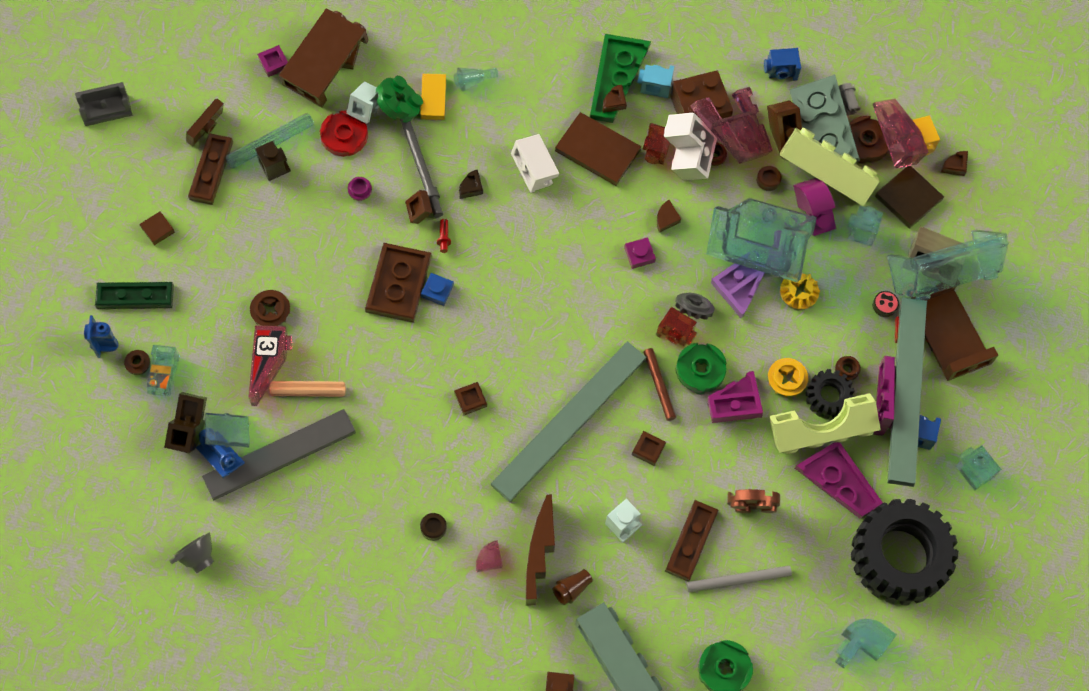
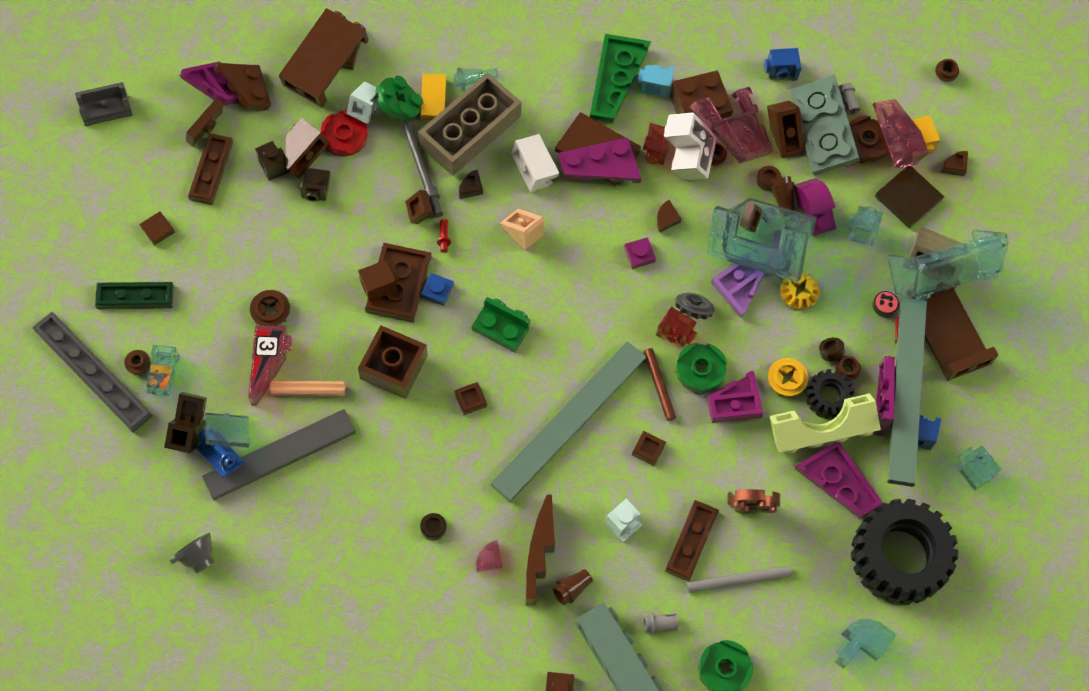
blue hinge [84,315,119,358] -> none
clear light blue axle [226,113,314,168] -> none
magenta plate [257,45,288,77] -> none
magenta plate [348,177,372,201] -> none
reddish brown tile [603,84,627,113] -> none
yellowish green brick [780,127,880,206] -> none
none -> dark grey tile [32,312,152,433]
none -> magenta wing [179,61,240,106]
none -> reddish brown wing [214,63,271,110]
none -> slope [285,118,330,179]
none -> dark brown bracket [300,168,331,202]
none -> reddish brown brick [358,260,399,301]
none -> reddish brown brick [358,325,428,399]
none -> dark tan brick [418,72,522,176]
none -> green bracket [472,297,530,353]
none -> light nougat slope [500,209,544,250]
none -> magenta wing [558,137,641,183]
none -> light grey pin [644,613,678,634]
none -> tile [739,202,763,233]
none -> reddish brown cone [770,176,795,213]
none -> dark brown tile [819,337,845,362]
none -> reddish brown plate [935,59,959,82]

